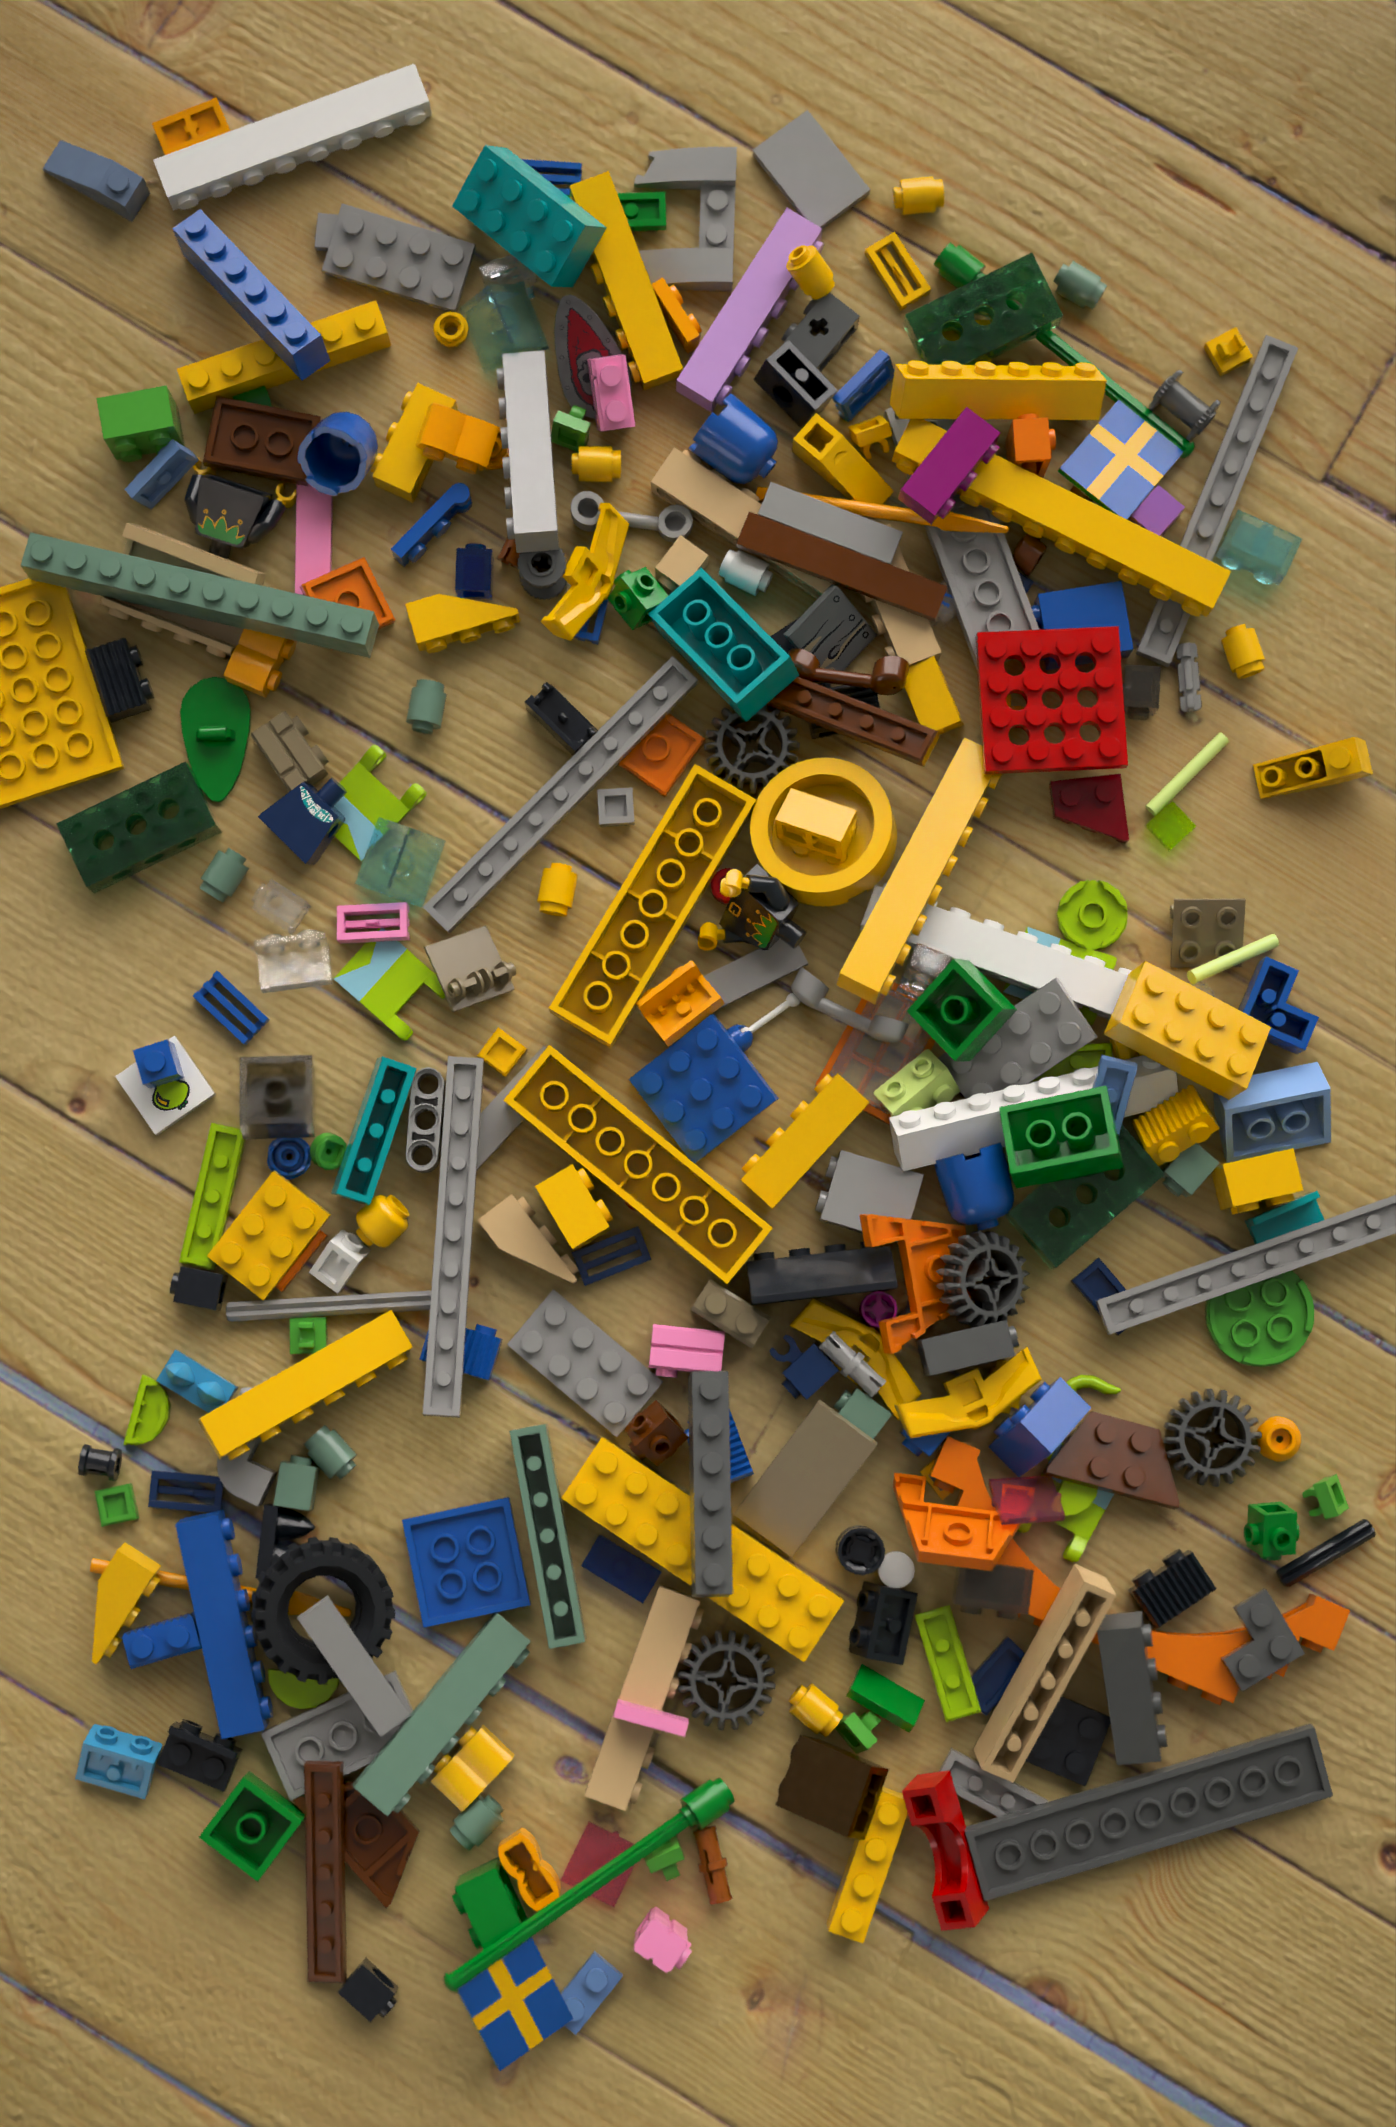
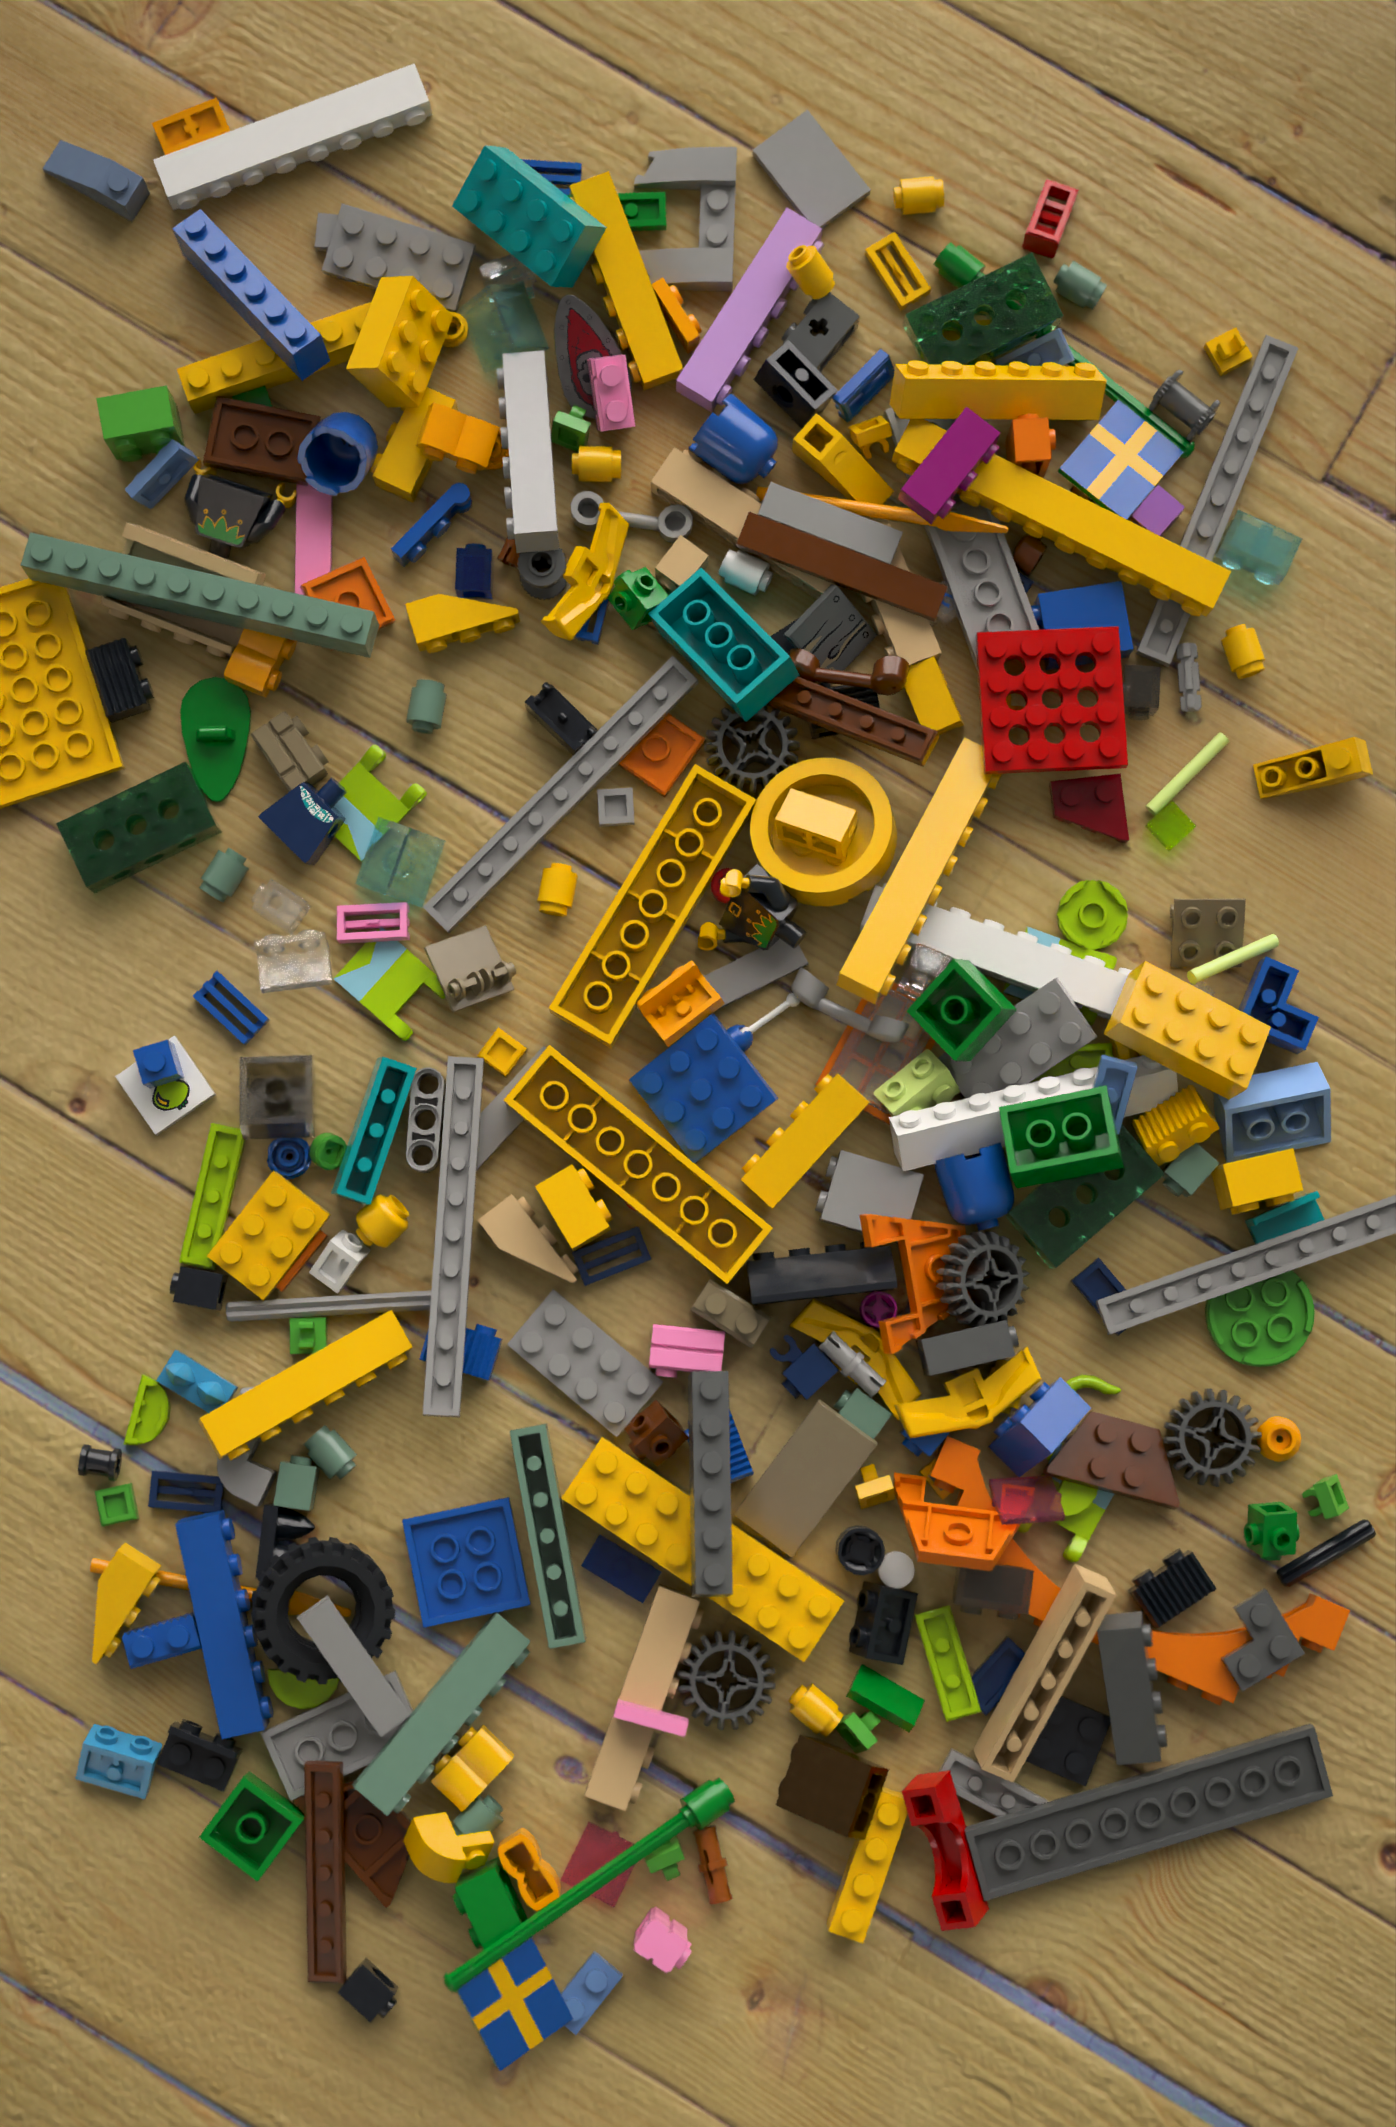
none -> yellow brick [346,276,453,408]
none -> yellow brick [403,1812,495,1883]
none -> yellow tile [855,1464,895,1510]
none -> medium blue plate [995,328,1075,366]
none -> red slope [1022,179,1079,259]

